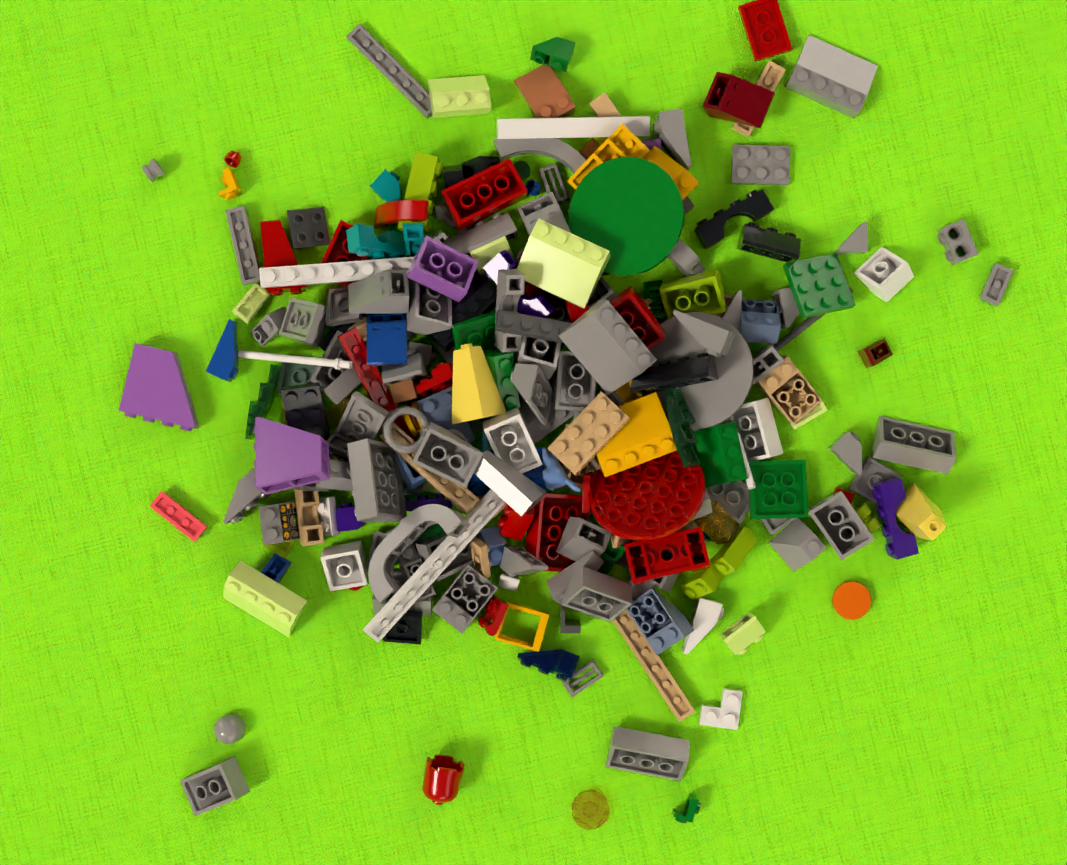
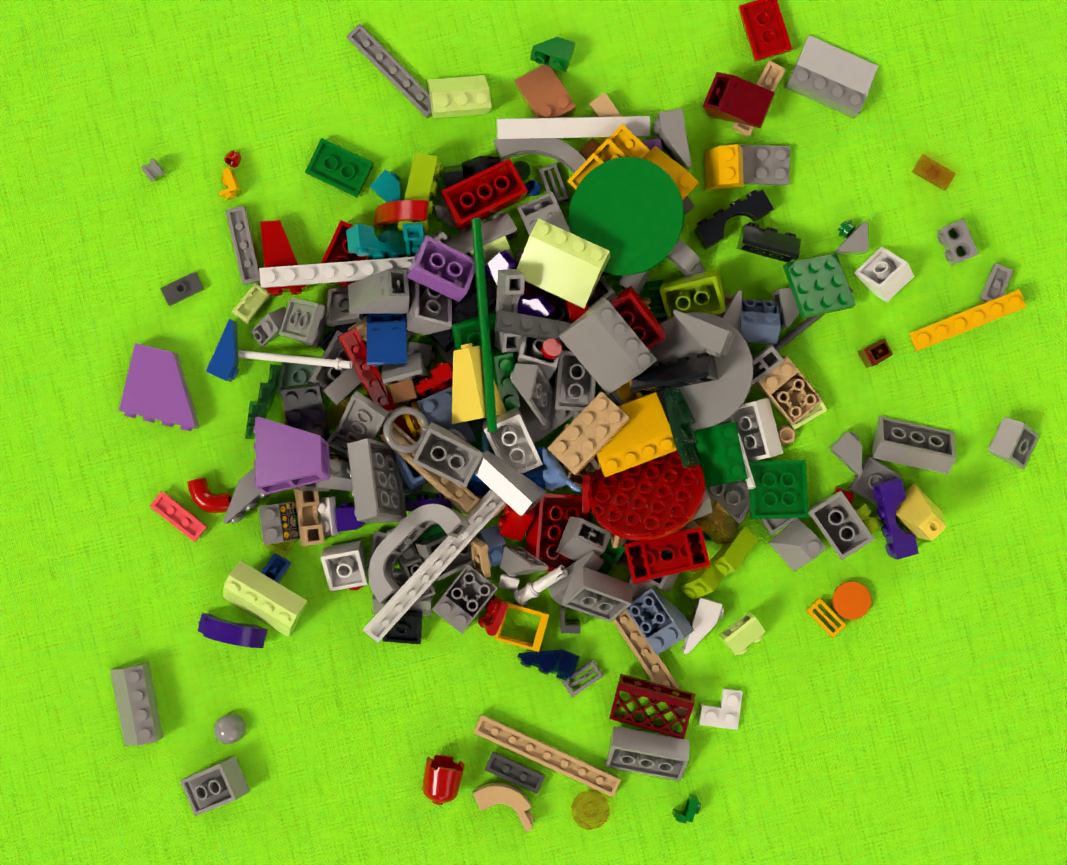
dark grey hinge [287,207,330,250] -> none
none -> light grey slope [110,662,163,746]
none -> dark grey plate [160,272,204,306]
none -> red cylinder [187,478,232,513]
none -> dark purple arch [198,613,267,648]
none -> green plate [305,138,374,198]
none -> green piece [471,218,497,433]
none -> tan arch [472,782,535,832]
none -> tan plate [473,714,621,797]
none -> dark grey plate [485,751,545,794]
none -> white pin [514,565,568,606]
none -> tile [541,338,562,359]
none -> dark red fence [609,674,696,739]
none -> light grey brick [619,272,649,295]
none -> yellow slope [704,144,744,190]
none -> tan plate [777,425,796,444]
none -> yellow tile [805,597,847,638]
none -> green plate [838,220,856,238]
none -> yellow plate [908,289,1026,351]
none -> clear orange plate [912,154,956,191]
none -> slope [988,417,1040,470]

